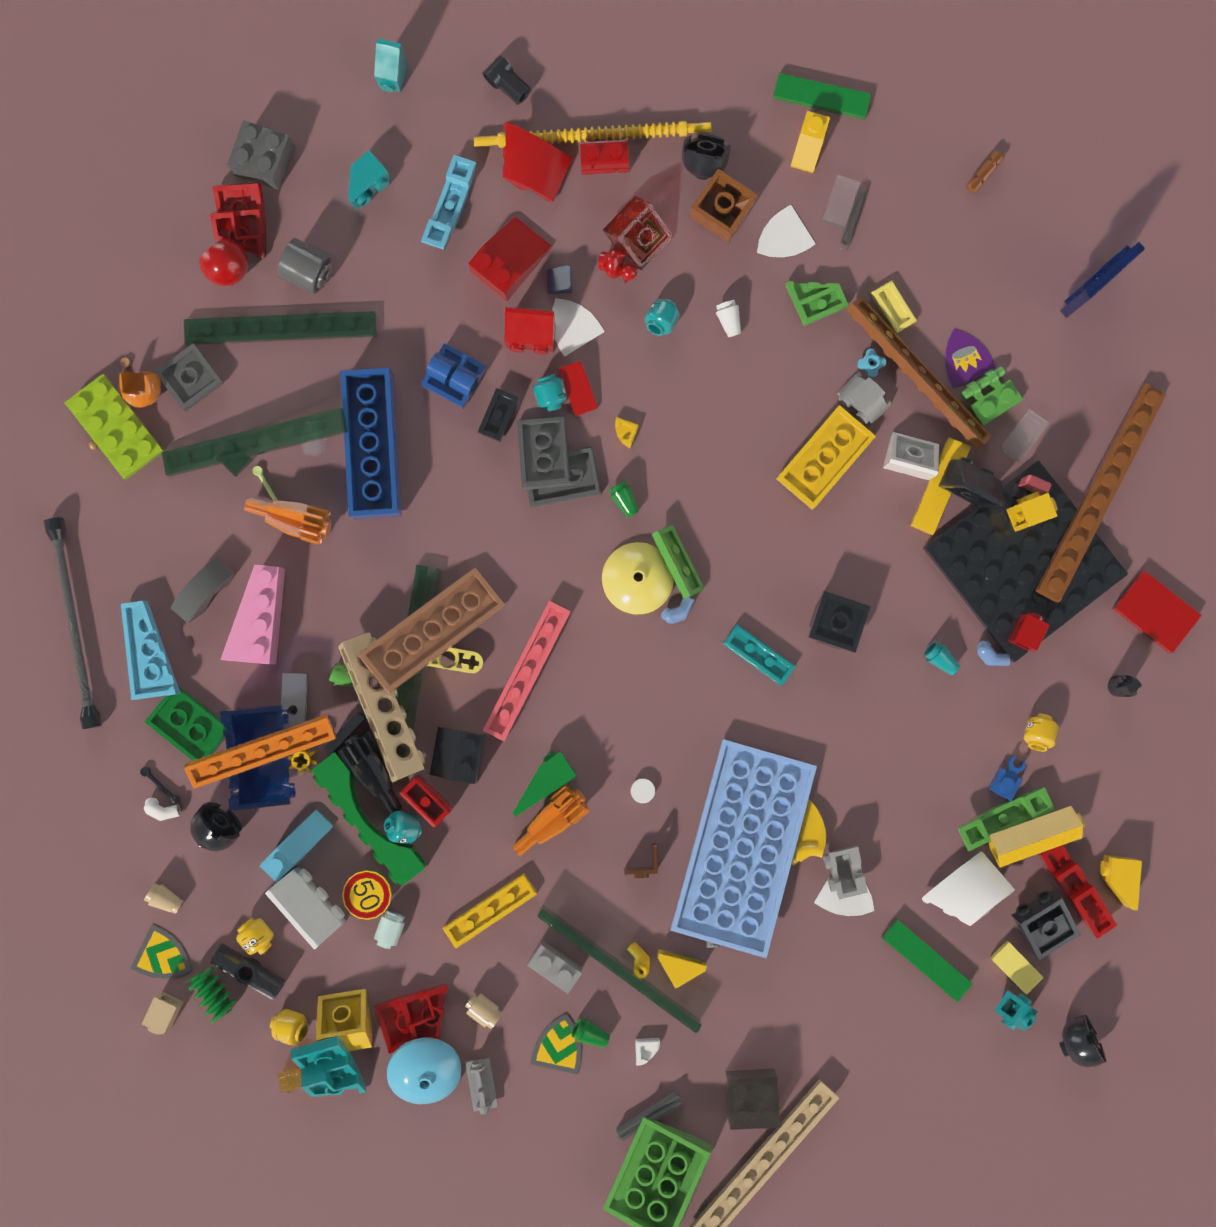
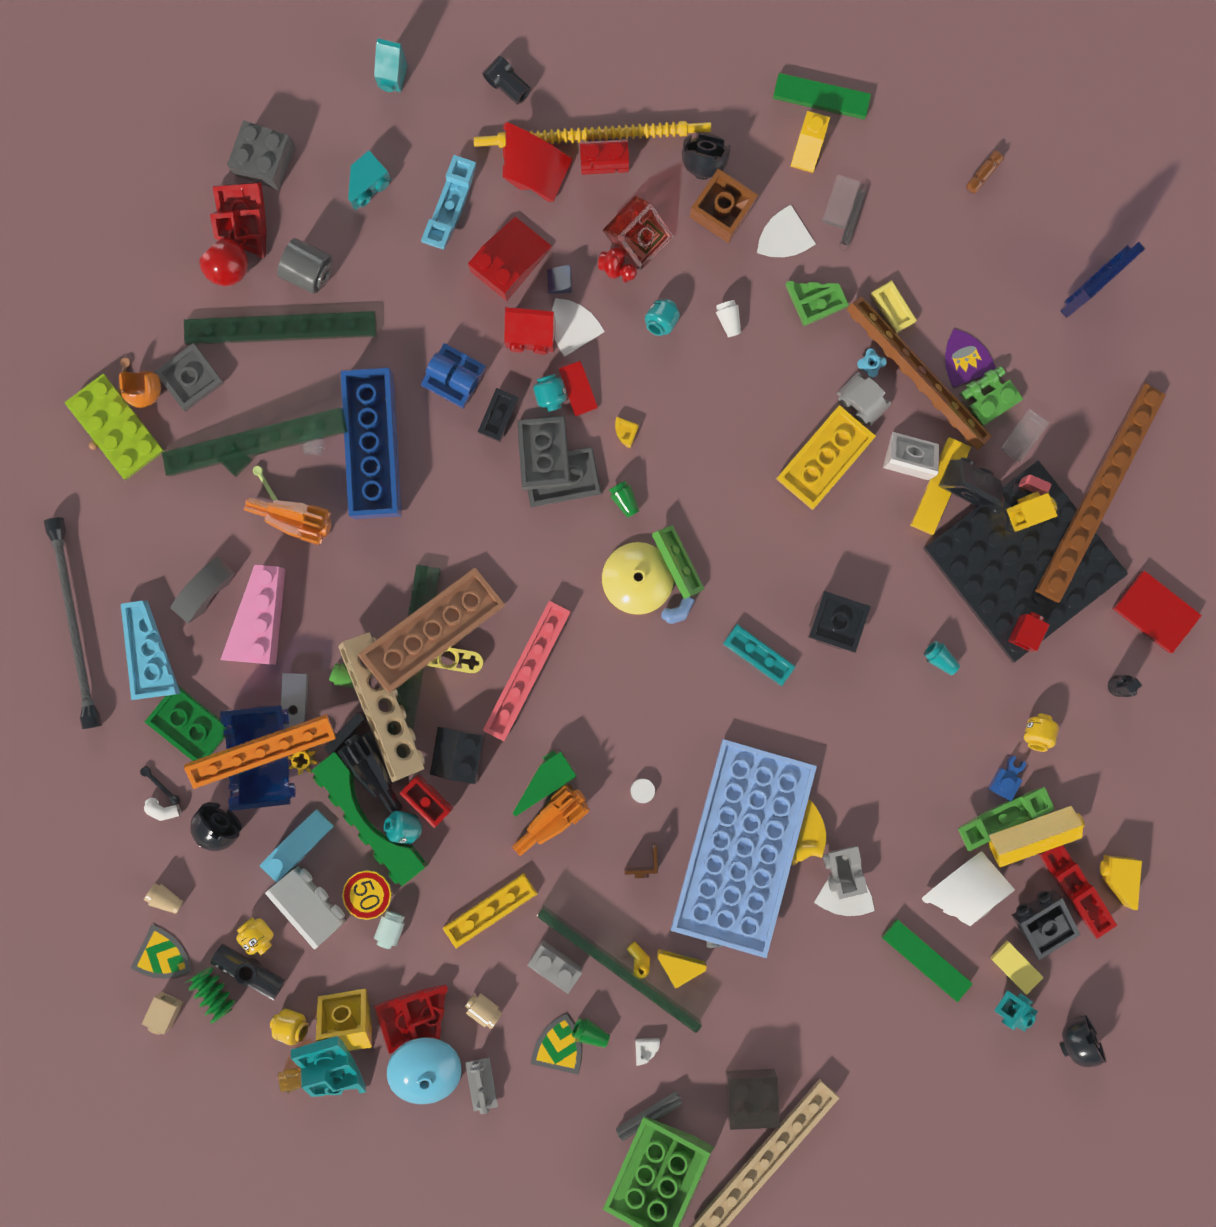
medium blue arm [977,640,1010,666] -> none

